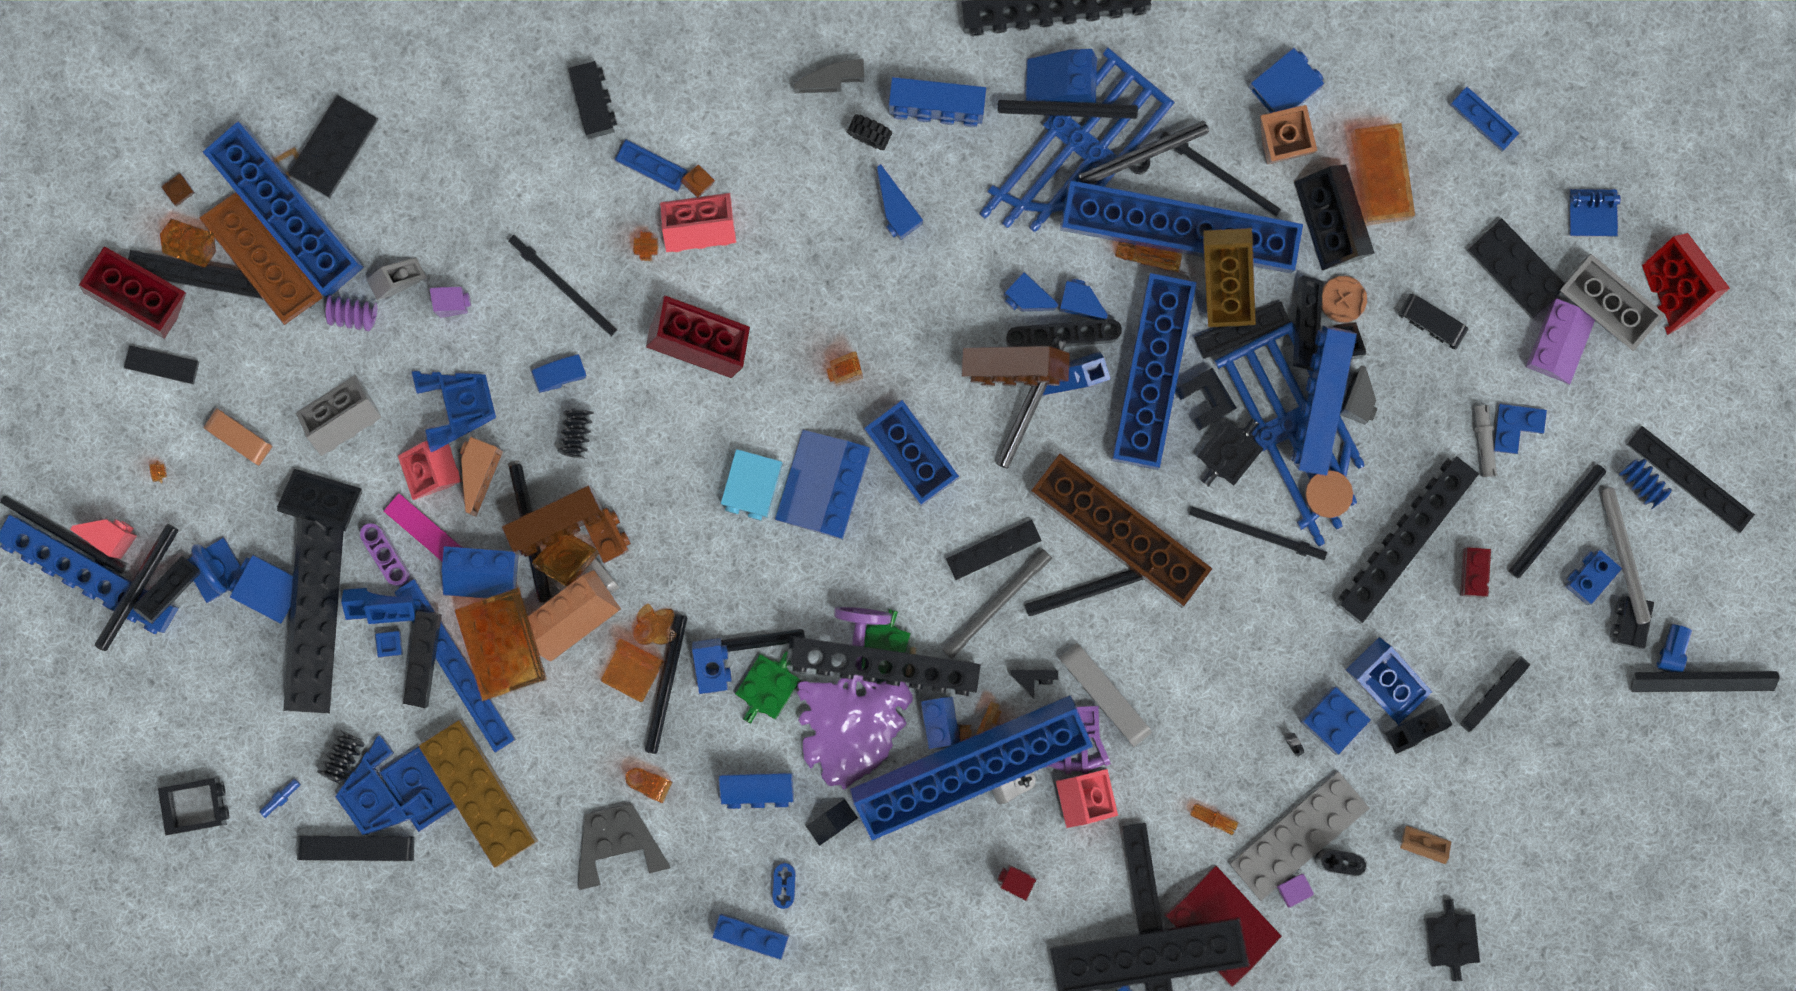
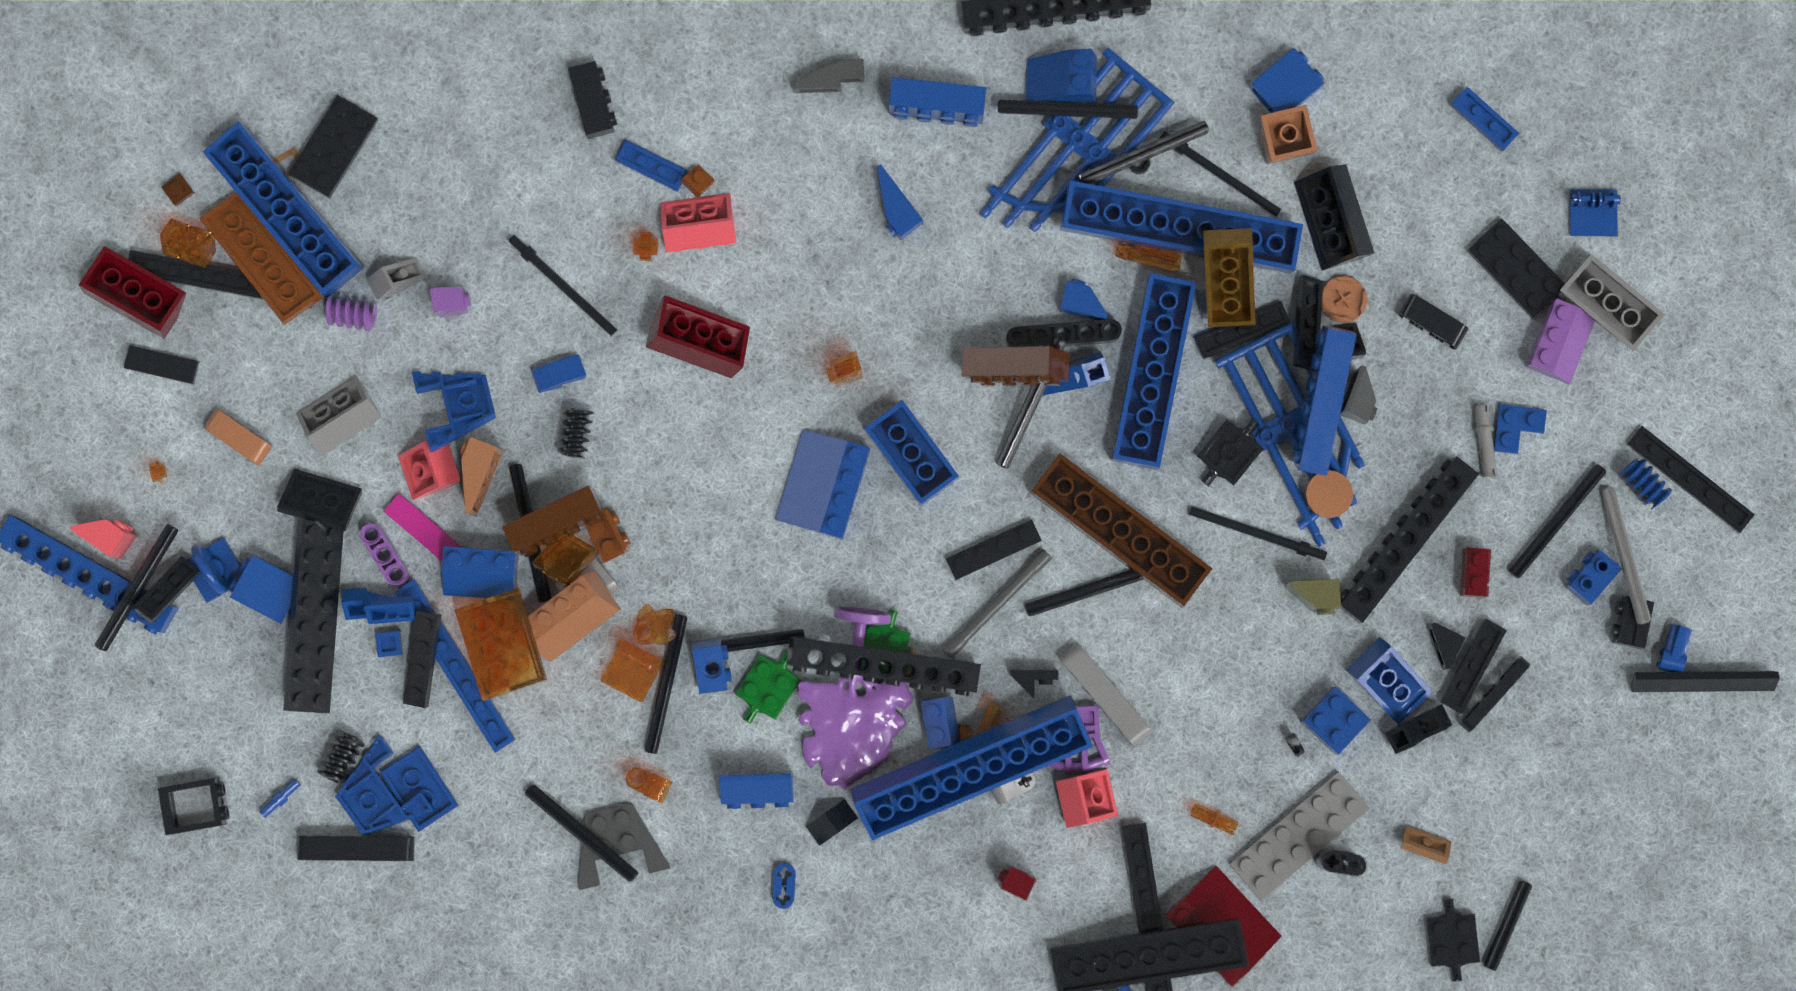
black bar [0,495,126,574] -> none
pearl gold brick [419,720,538,868] -> none
blue arch [712,913,790,960] -> none
medium azure brick [721,449,783,521] -> none
black tyre [847,114,892,150] -> none
blue slope [1004,272,1059,312] -> none
black connector [1175,368,1237,431] -> none
medium lavender slope [1277,874,1314,908] -> none
clear orange brick [1351,123,1415,226] -> none
red wedge [1642,233,1730,335] -> none
none -> black axle [525,785,638,882]
none -> olive slope [1285,579,1341,615]
none -> black slope [1427,623,1466,670]
none -> black plate [1440,619,1507,714]
none -> black axle [1484,880,1532,971]

